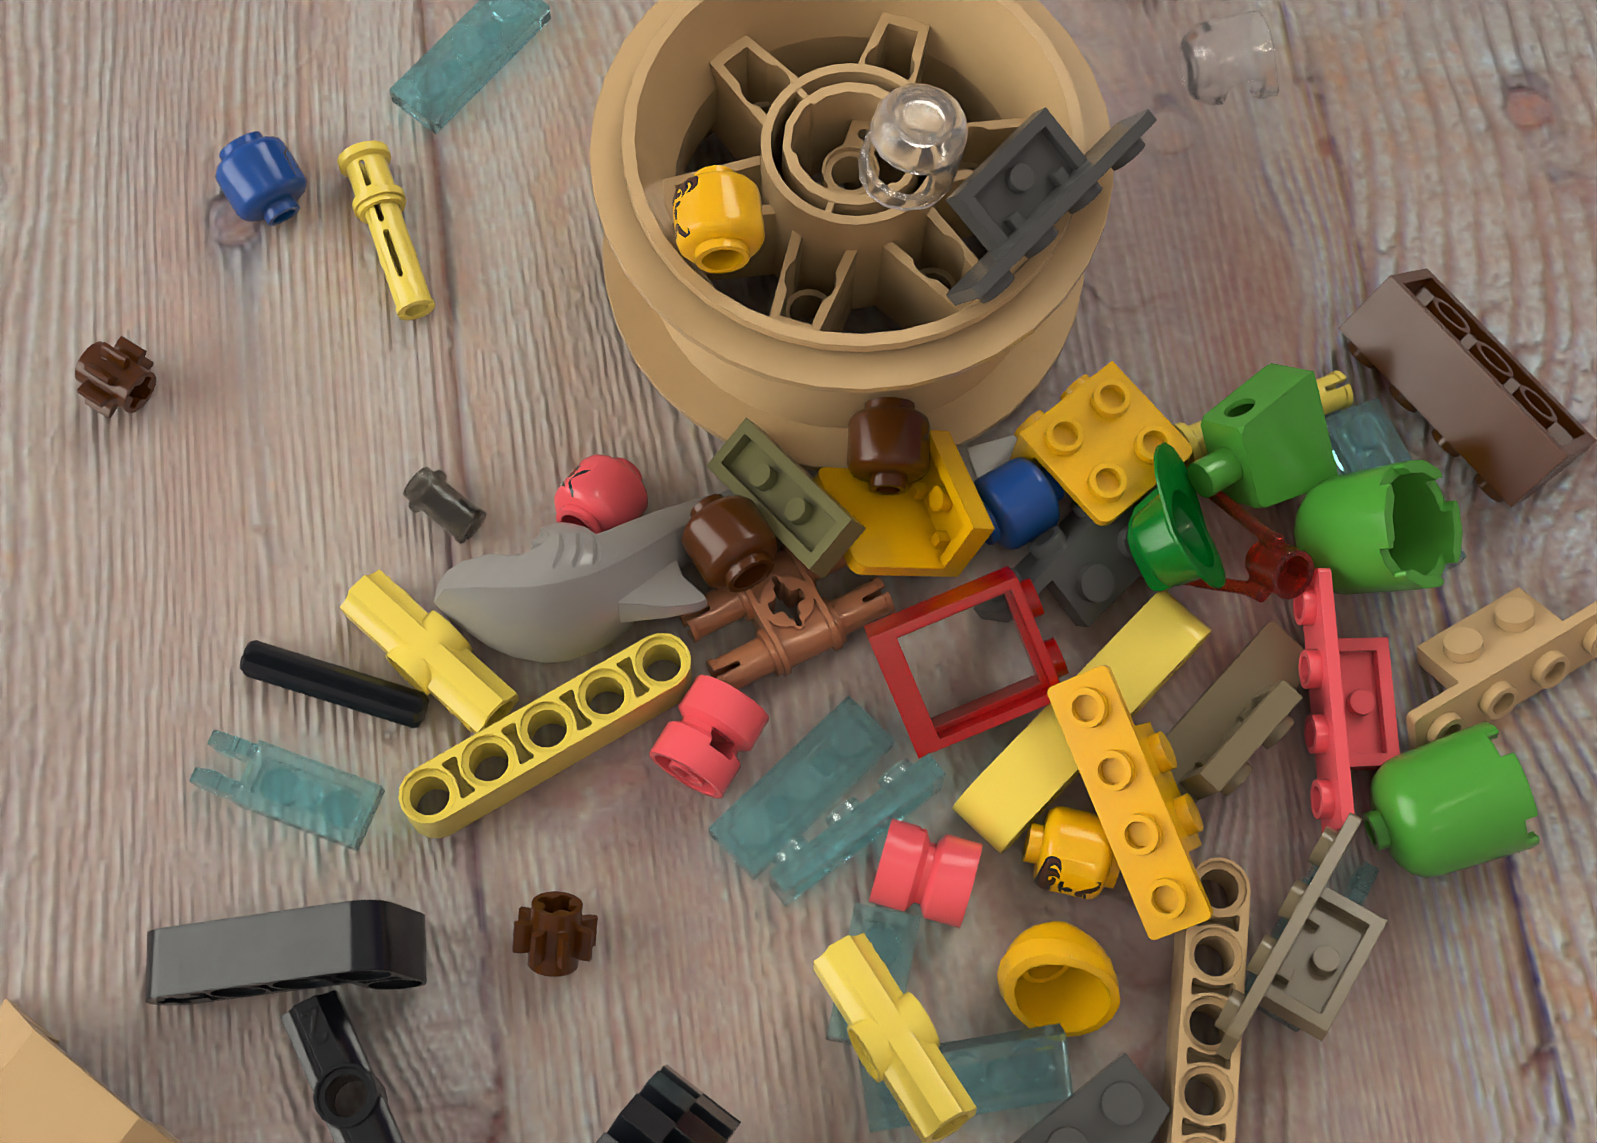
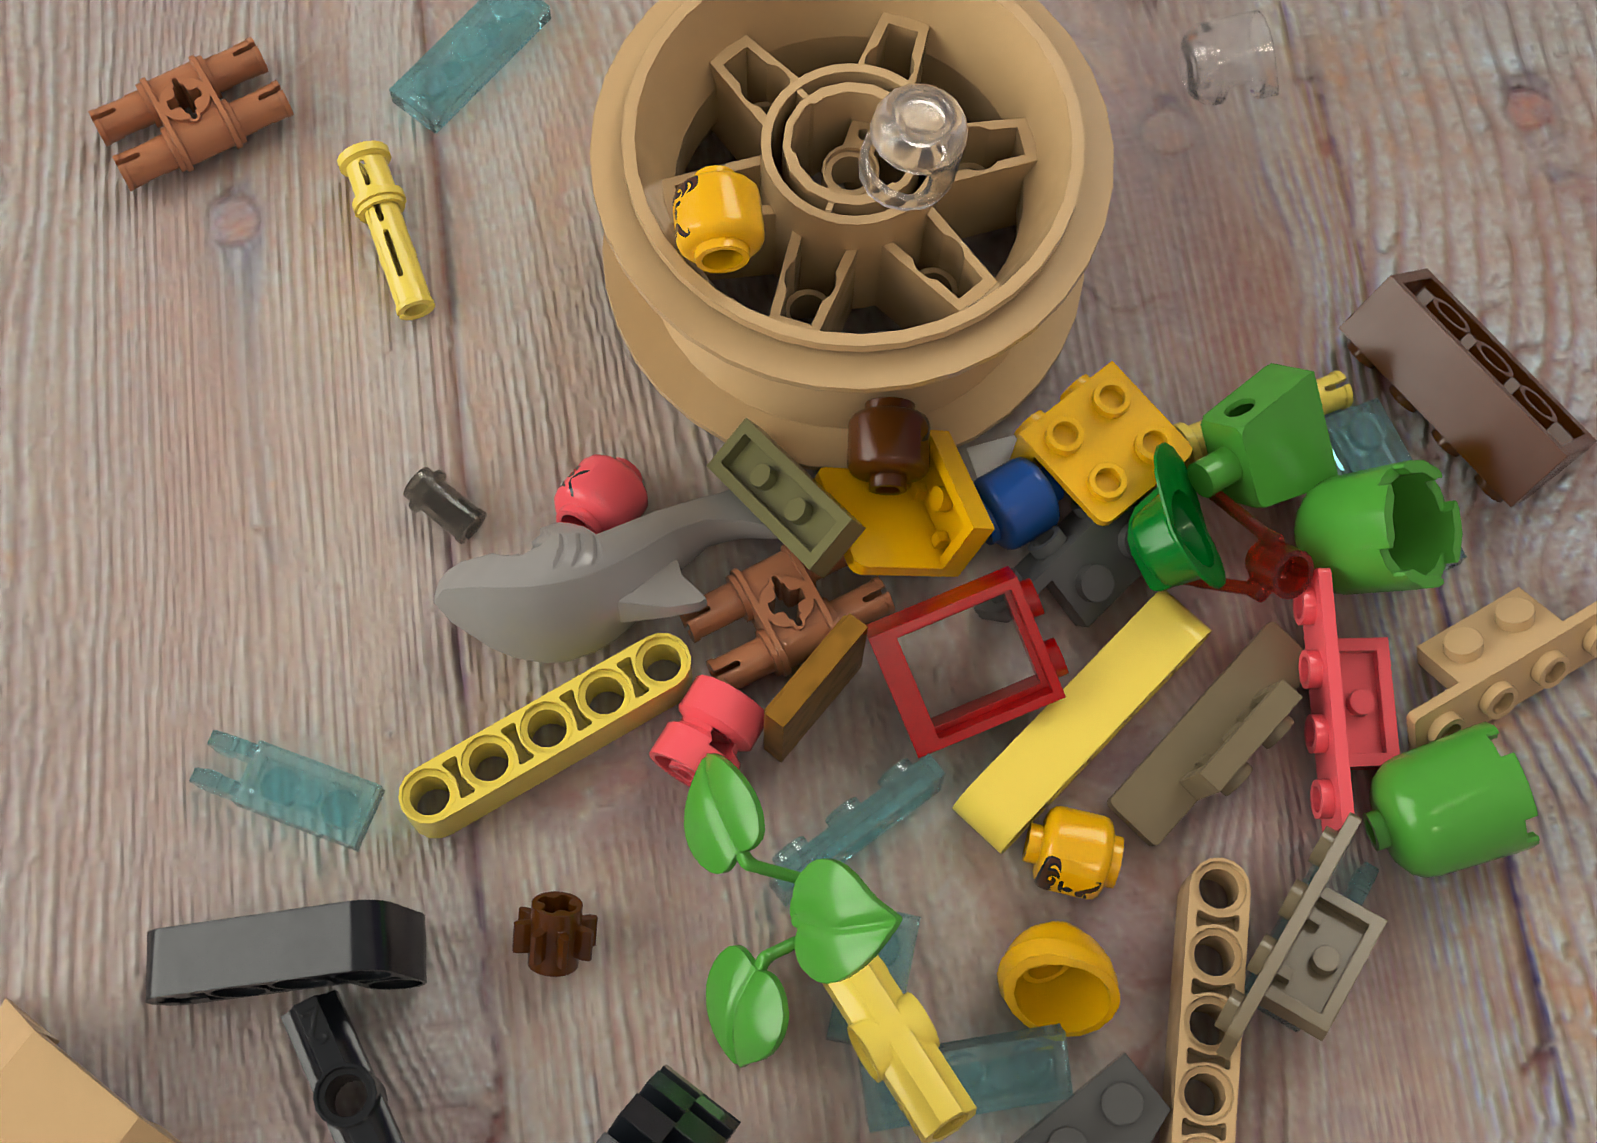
reddish brown gear [75,336,156,418] -> none
blue head [215,131,307,226] -> none
black axle [240,640,429,728] -> none
light yellow piece [340,569,519,734] -> none
reddish brown head [681,494,778,593] -> none
clear light blue plate [708,695,895,880] -> none
coral wheel [869,818,983,928] -> none
dark grey bracket [946,107,1157,306] -> none
yellow bracket [1047,665,1213,940] -> none
none -> nougat pin [88,37,294,191]
none -> bright green plant [684,753,903,1068]
none -> pearl gold tile [763,613,868,763]

